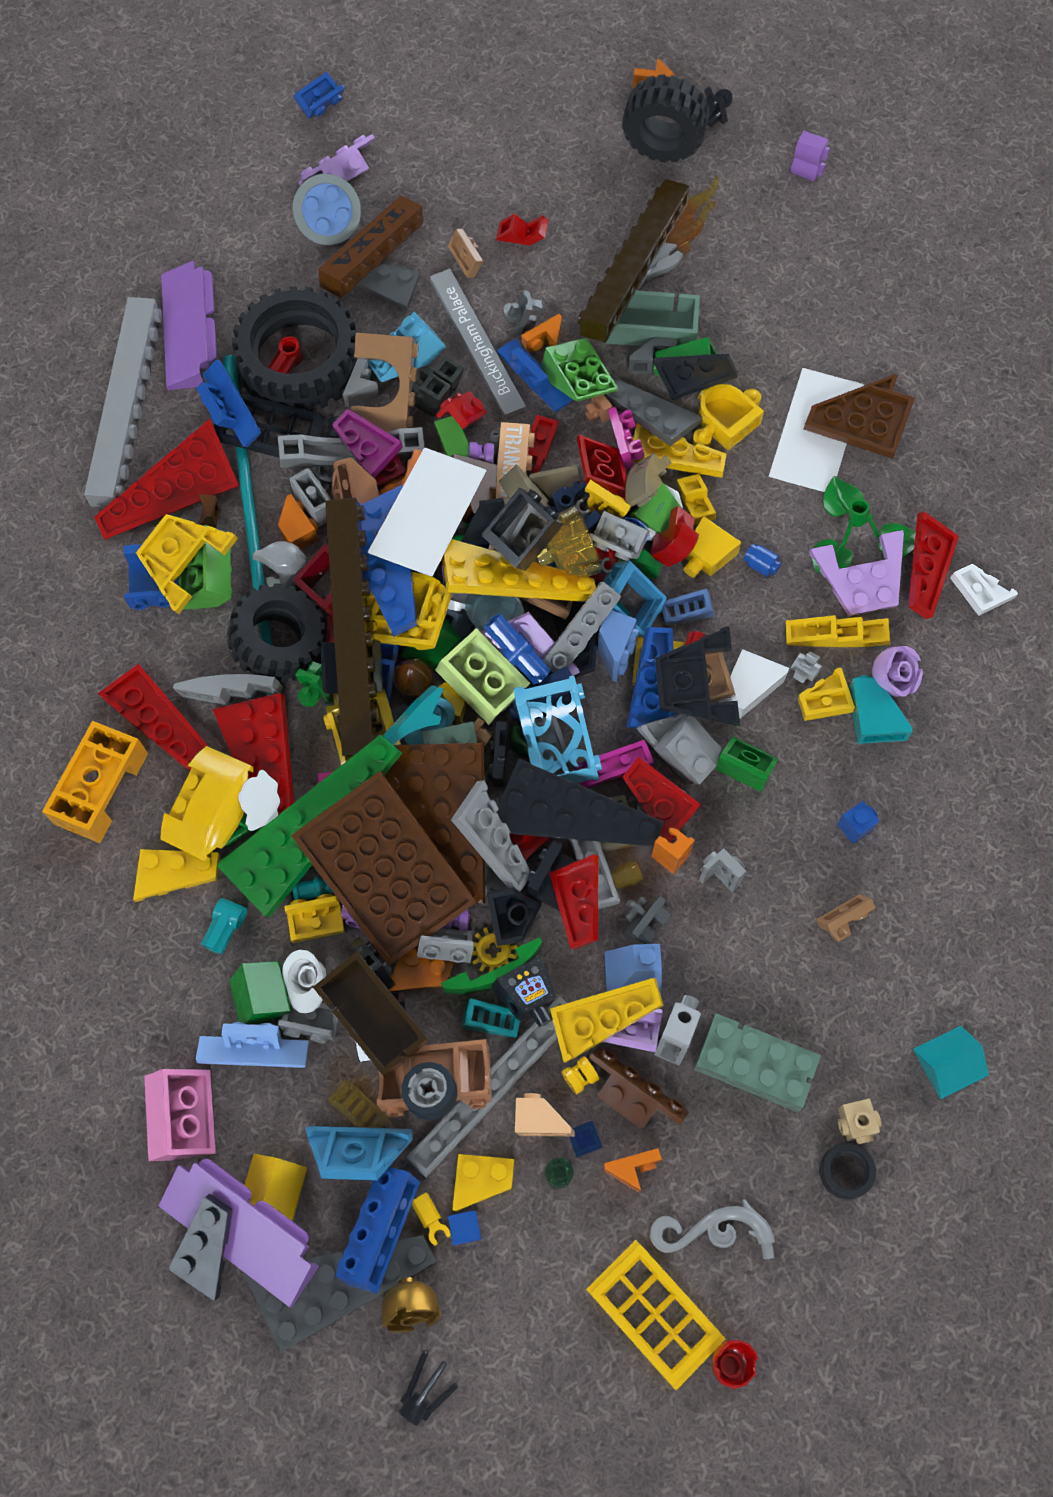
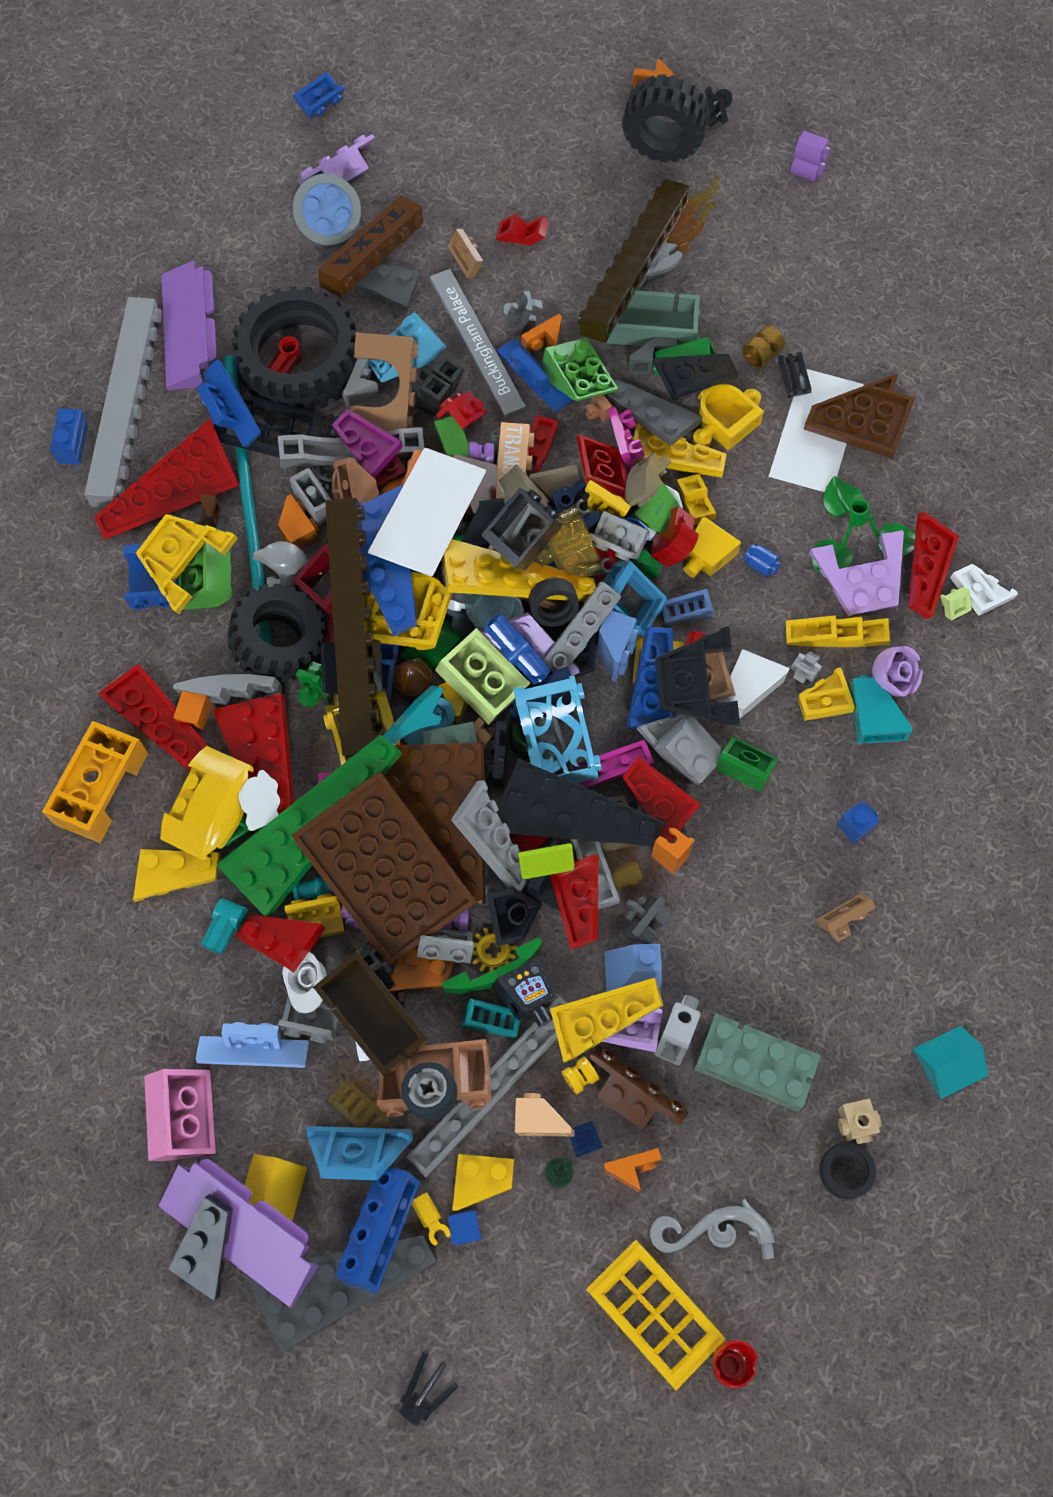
slope [229,961,292,1025] -> none
pearl gold cylinder [381,1277,441,1333] -> none
light grey bracket [699,848,746,892] -> none
none -> blue brick [50,408,88,465]
none -> orange panel [174,690,213,731]
none -> red wing [235,914,325,973]
none -> lime slope [518,843,574,879]
none -> black tyre [529,577,579,627]
none -> pearl gold wheel [742,325,786,369]
none -> black tile [779,351,812,398]
none -> yellowish green tile [940,587,972,621]

